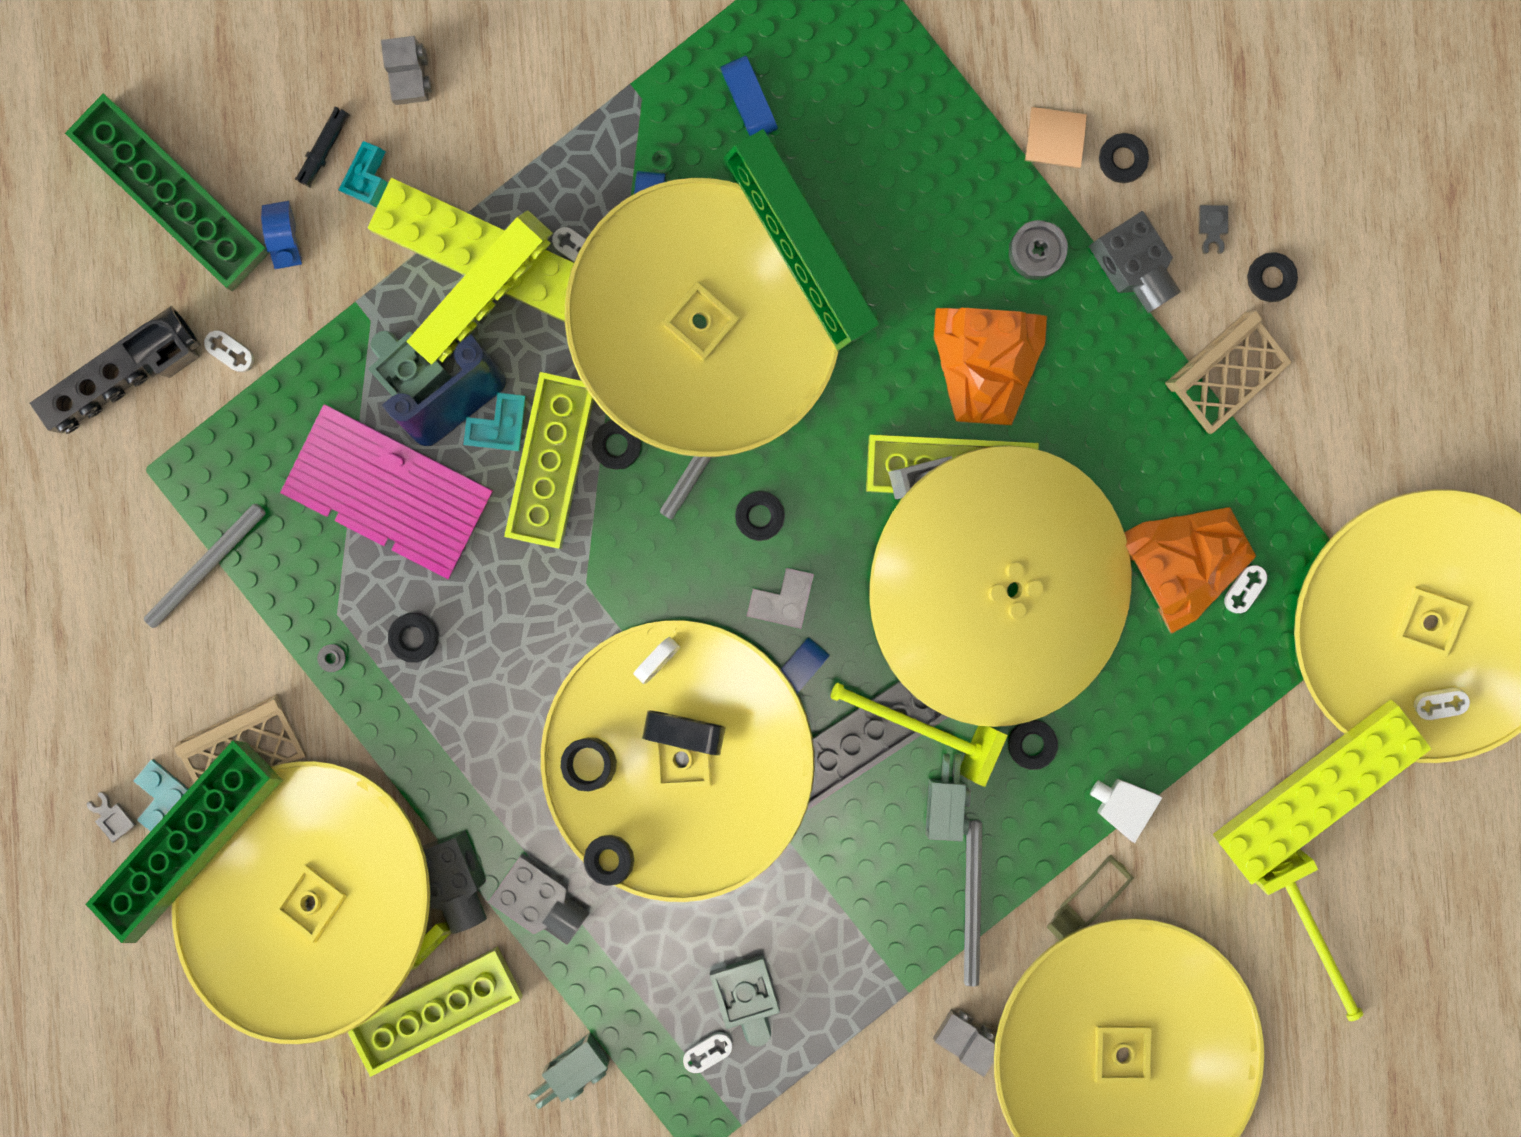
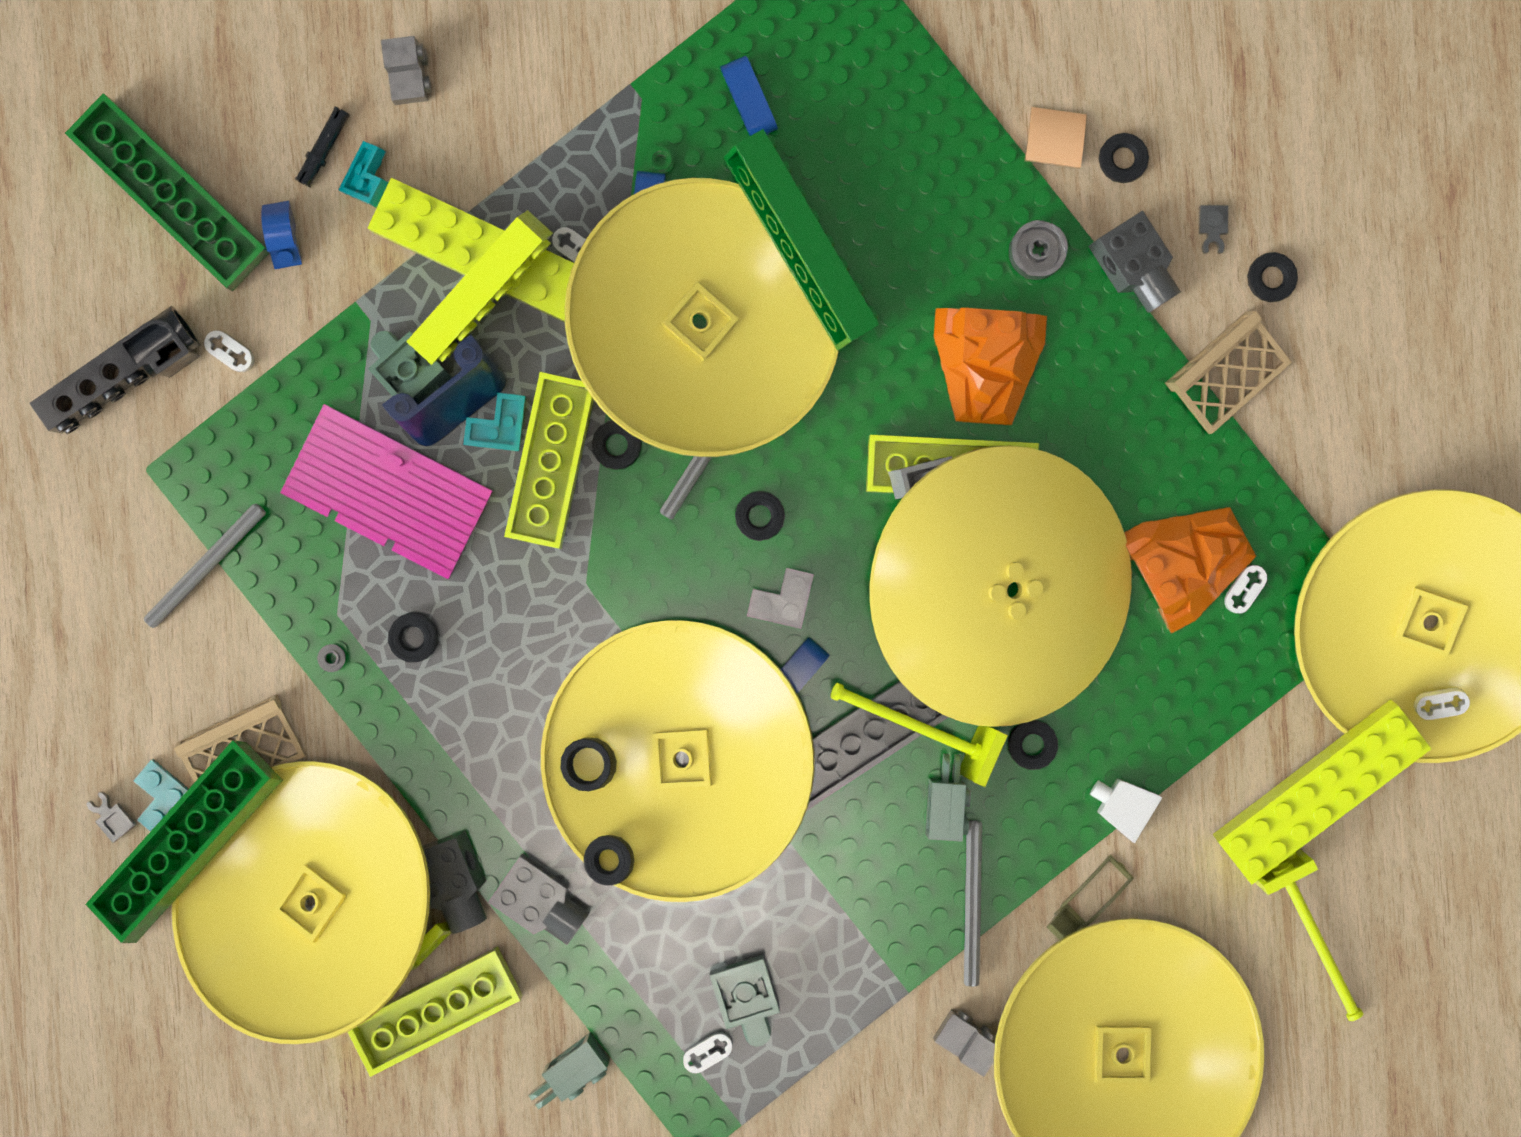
white beam [634,637,680,684] -> none
black beam [642,710,726,755] -> none

